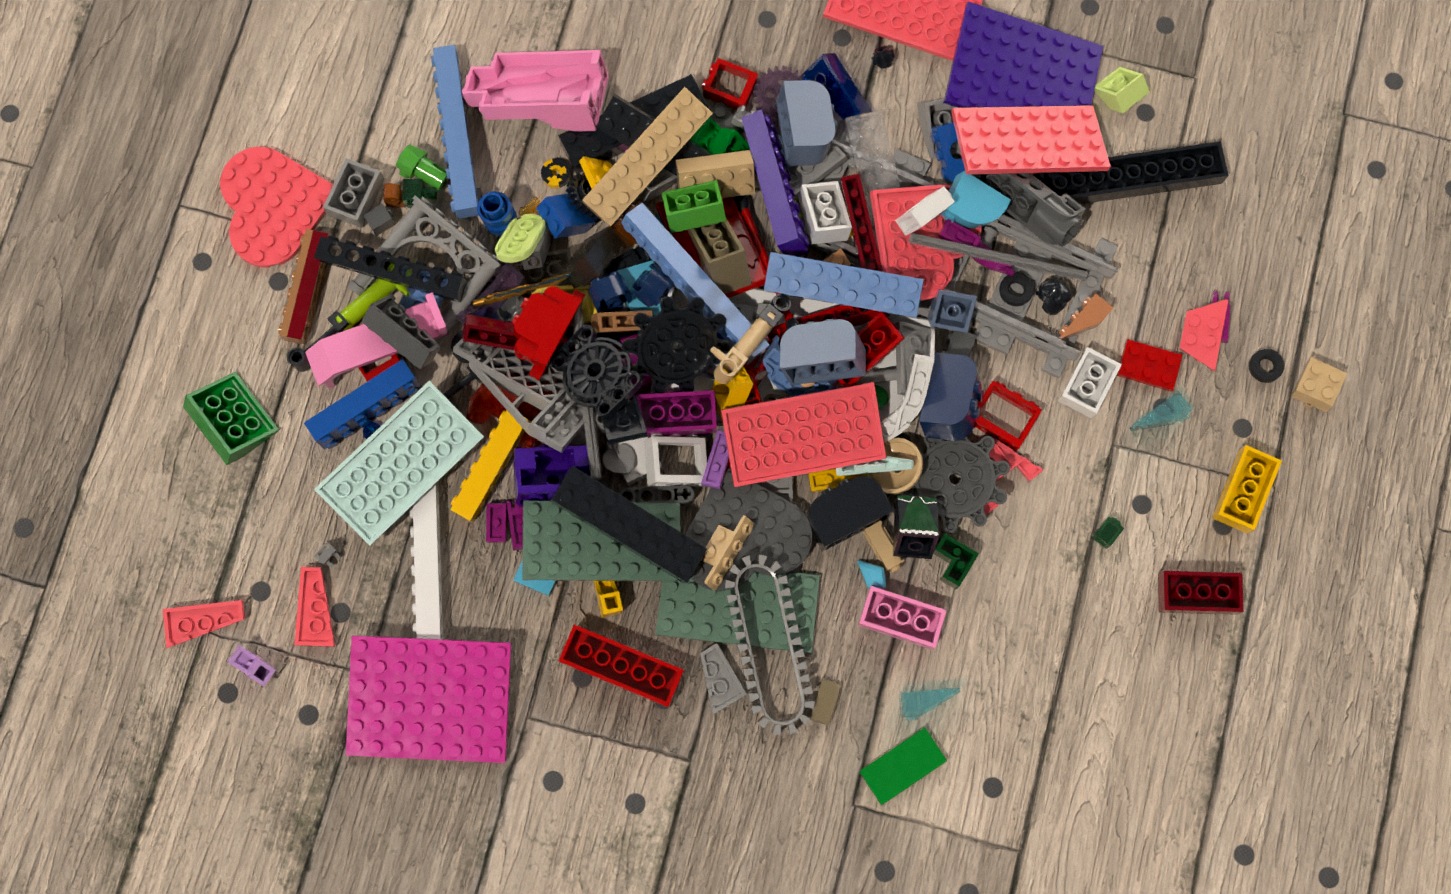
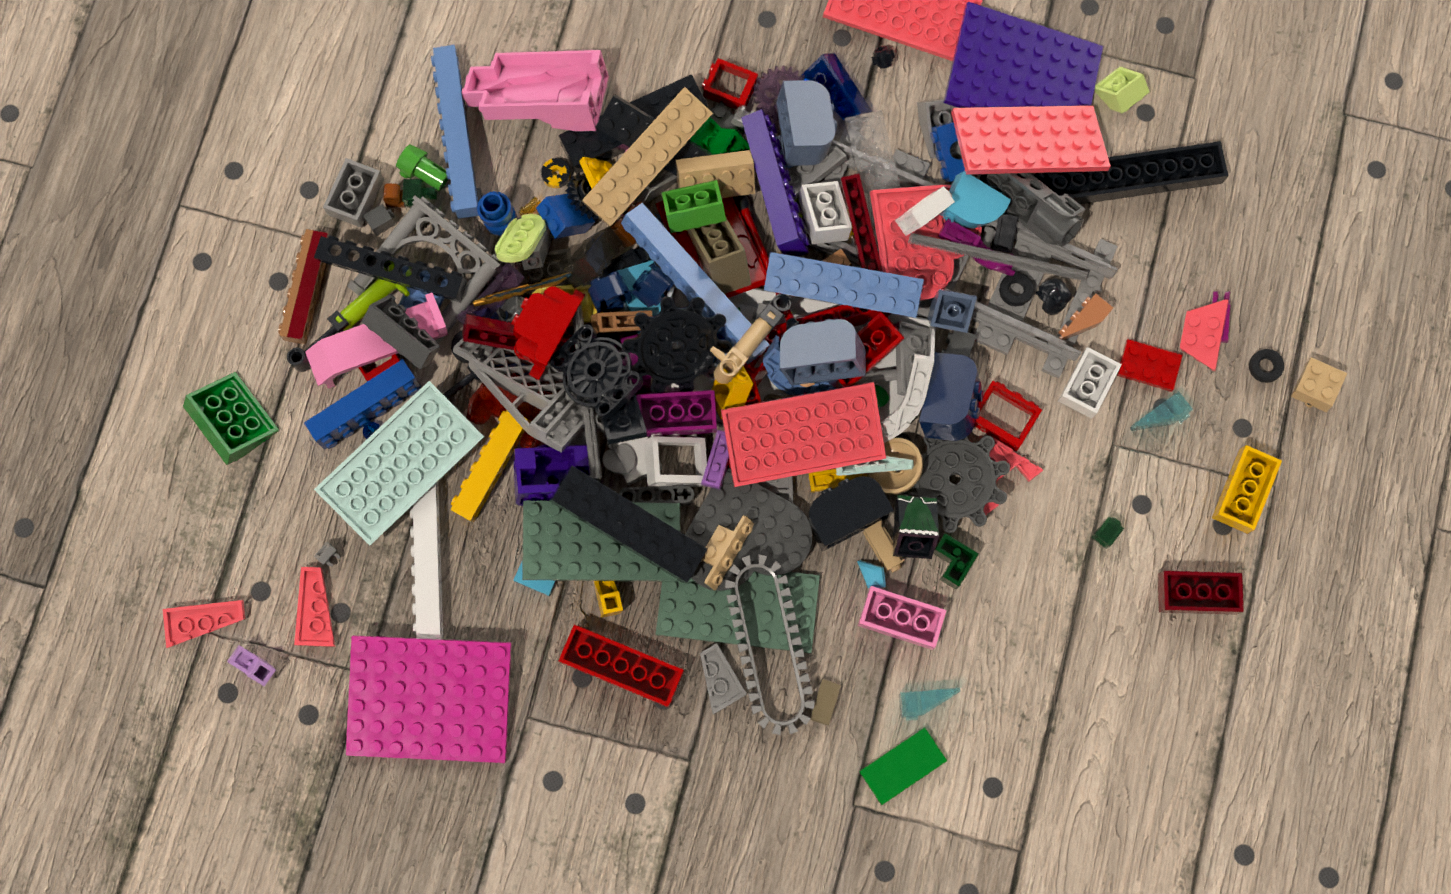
coral plate [220,147,333,268] -> none
magenta plate [486,503,507,543] -> none
magenta hinge [507,500,523,551] -> none
none -> black tile [993,213,1018,253]

